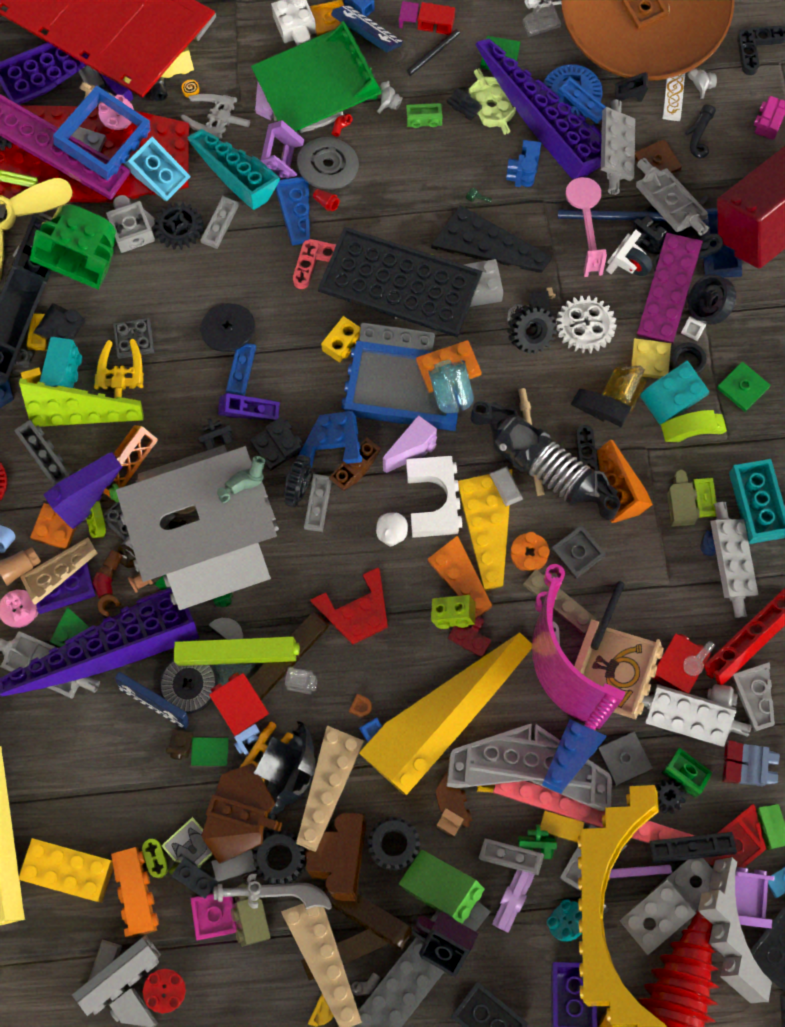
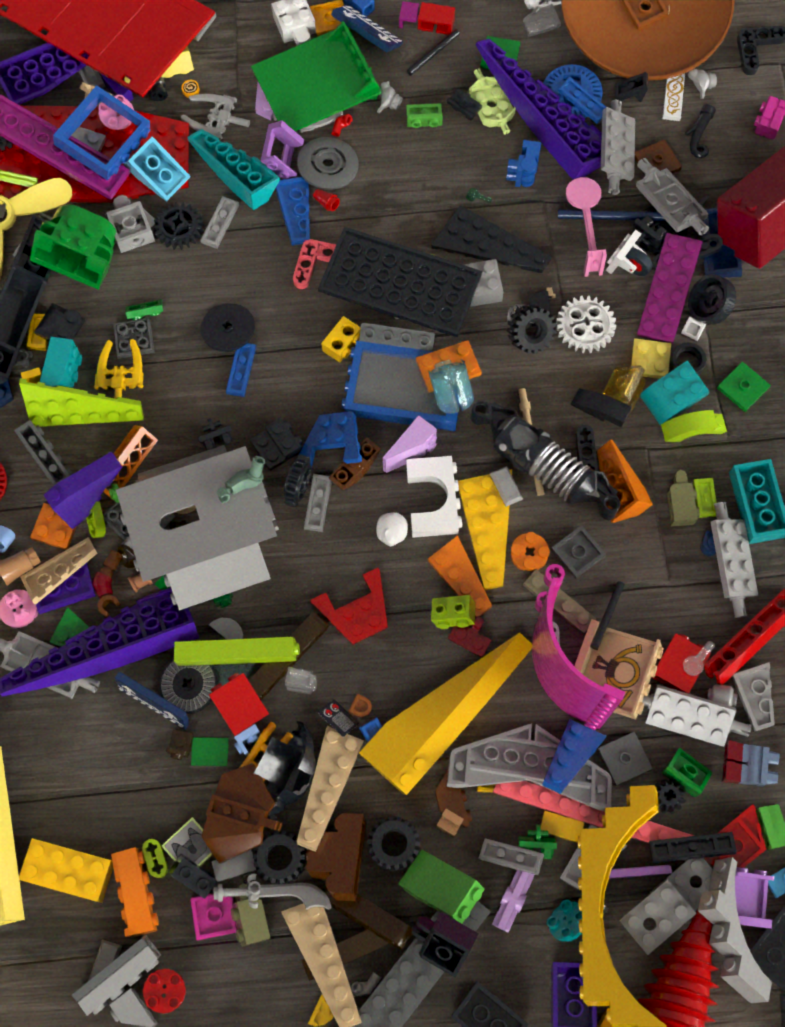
dark purple slope [218,393,280,421] -> none
none -> green plate [125,299,163,320]
none -> black sticker [318,699,359,737]

